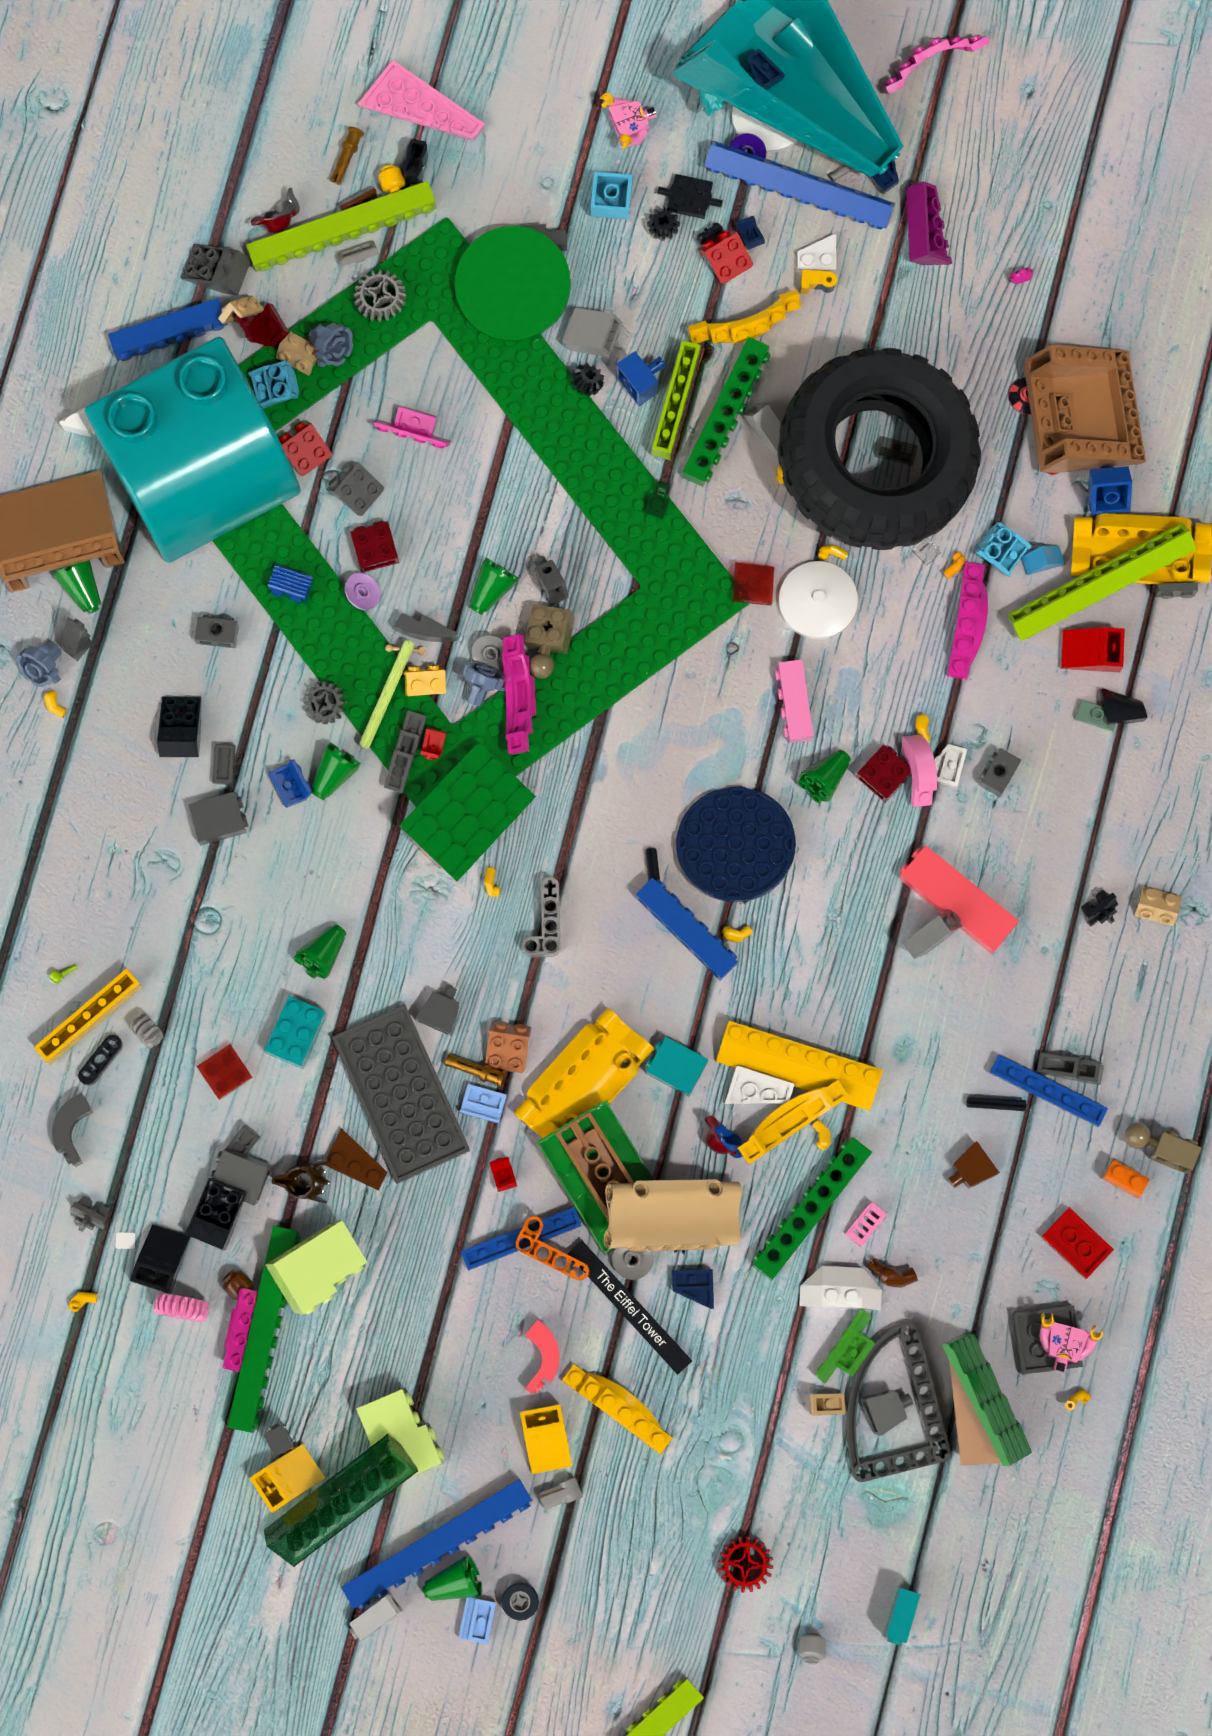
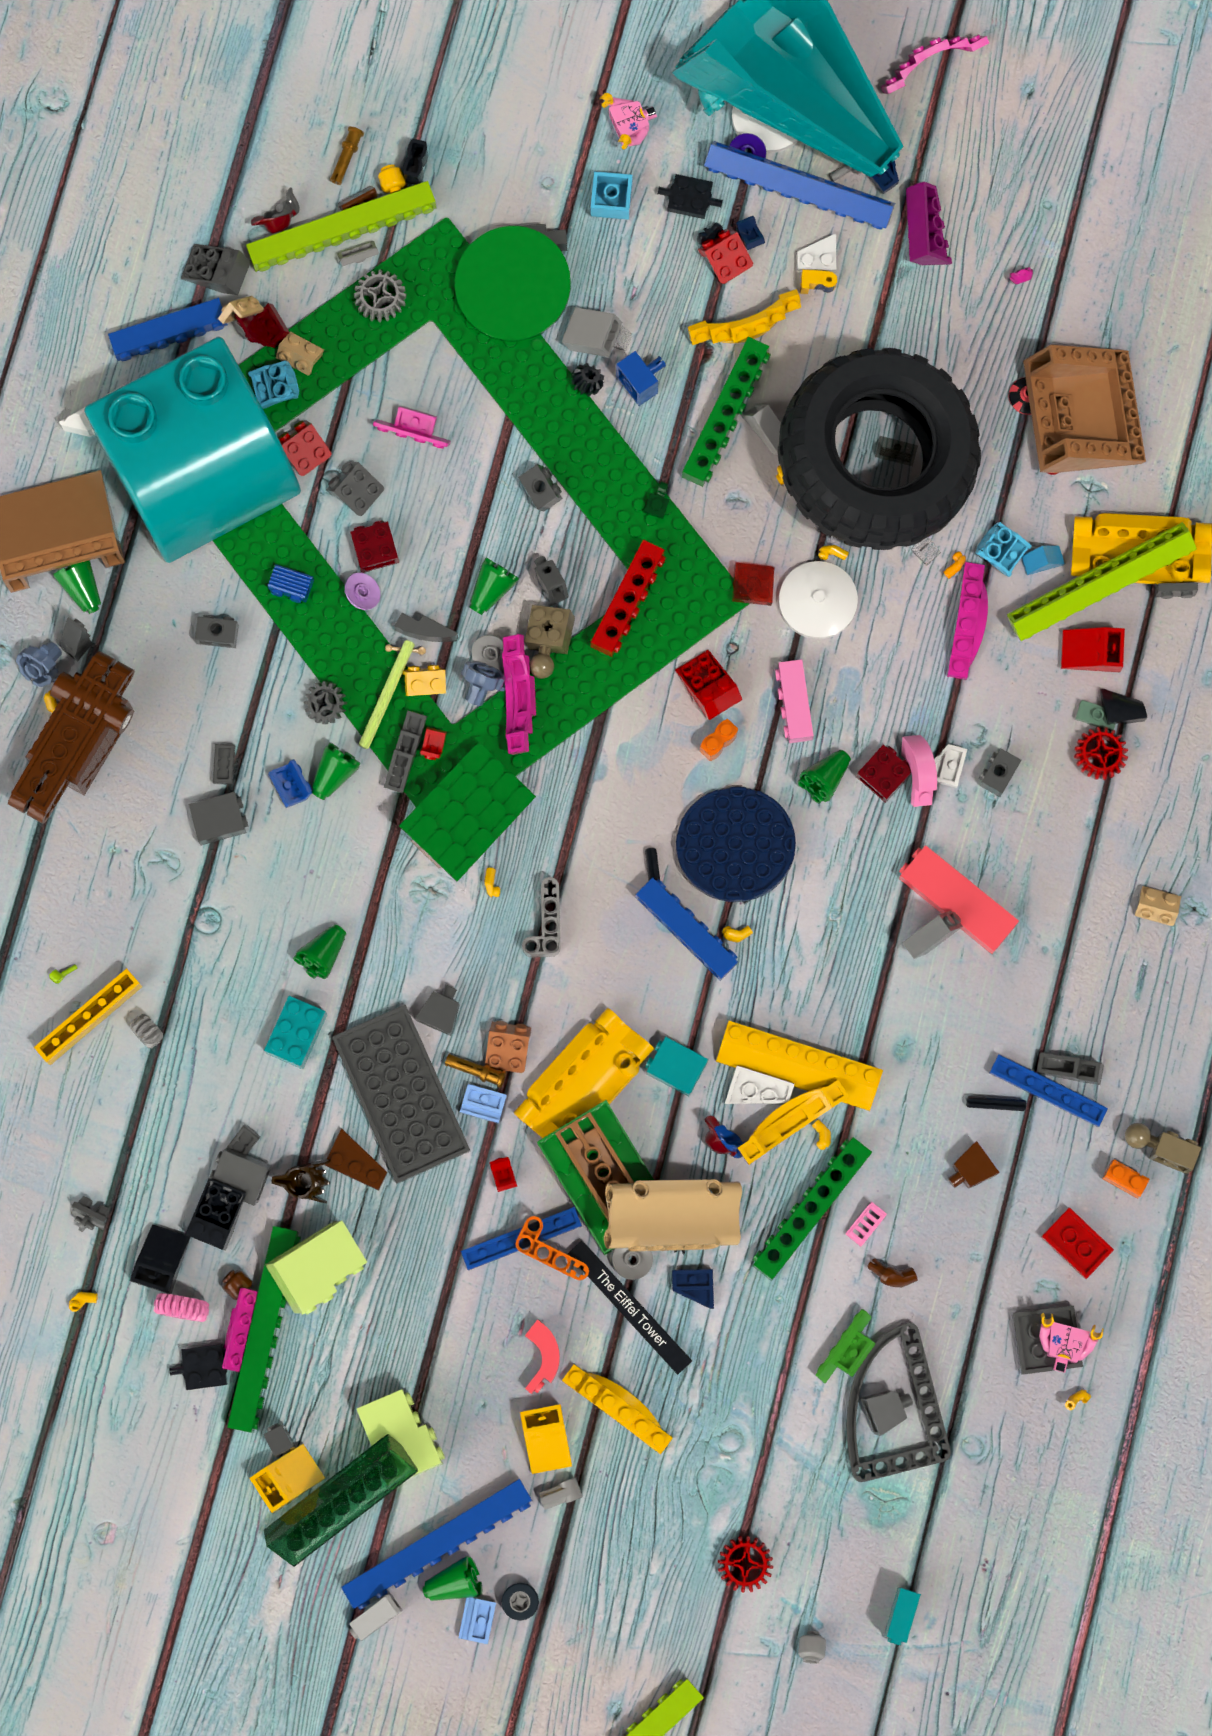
dark grey arch [52,1093,93,1167] -> none
black beam [78,1035,123,1086] -> none
white sticker [115,1232,135,1249] -> none
black slope [157,697,202,757] -> none
clear red plate [197,1044,253,1100] -> none
sand blue piece [309,323,353,367] -> none
bright pink wing [358,60,485,141] -> none
black gear [647,207,680,241] -> none
lime brick [651,340,701,460] -> none
dark blue wing [744,49,785,90] -> none
white wedge [799,1266,882,1311] -> none
tan slope [810,1393,846,1416] -> none
yellow arm [915,714,931,742] -> none
green piece [942,1333,1032,1466] -> none
black hips [1081,890,1118,927] -> none
blue brick [1088,466,1132,515] -> none
none -> reddish brown piece [8,651,135,824]
none -> black plate [169,1344,228,1390]
none -> dark grey brick [518,464,563,512]
none -> red brick [591,540,666,657]
none -> red slope [675,650,742,720]
none -> orange brick [700,719,738,761]
none -> red gear [1074,727,1128,780]

